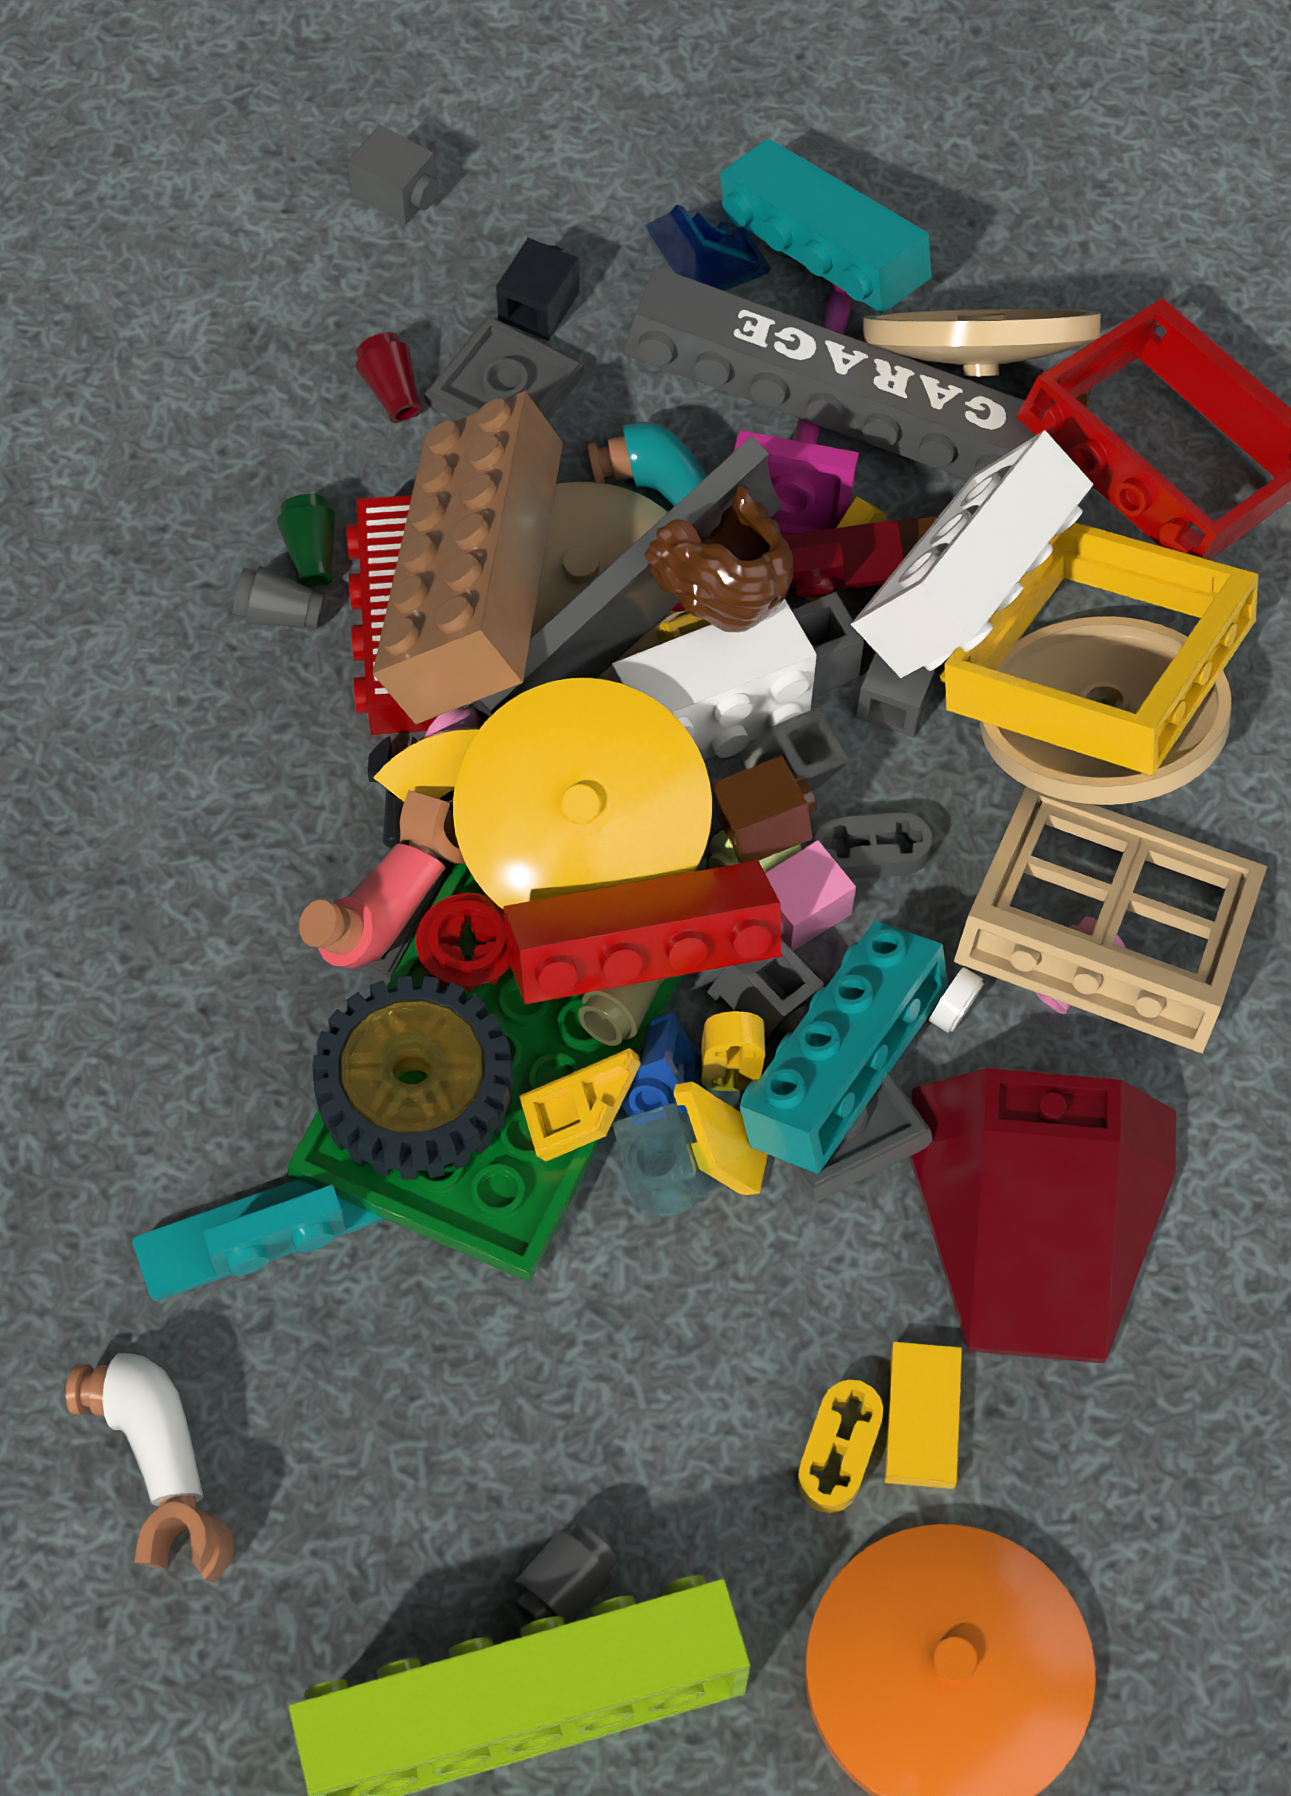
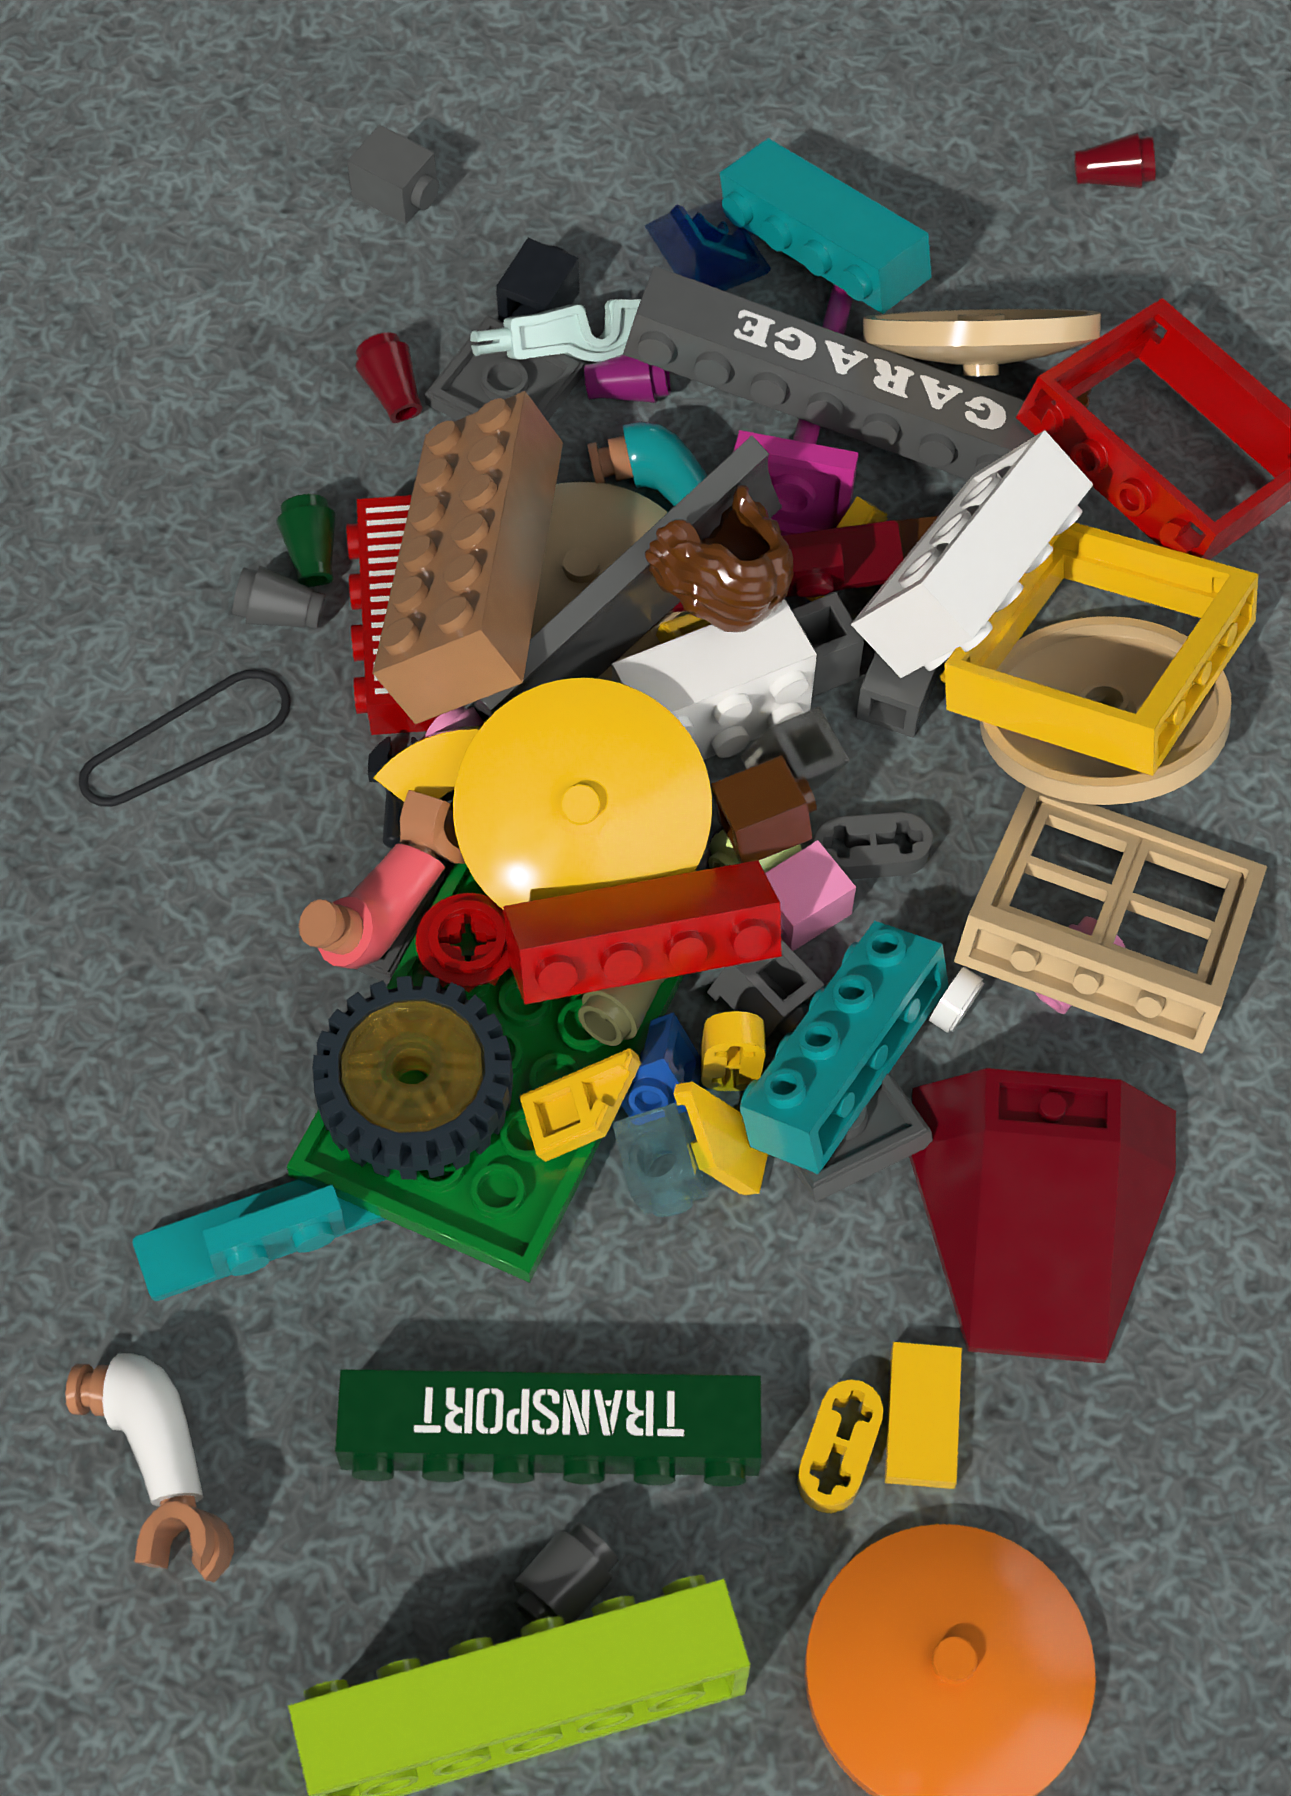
none -> black piece [78,670,291,807]
none -> dark green brick [335,1369,761,1487]
none -> light aqua piece [470,299,641,362]
none -> magenta cone [584,354,671,403]
none -> dark red cone [1074,132,1156,188]

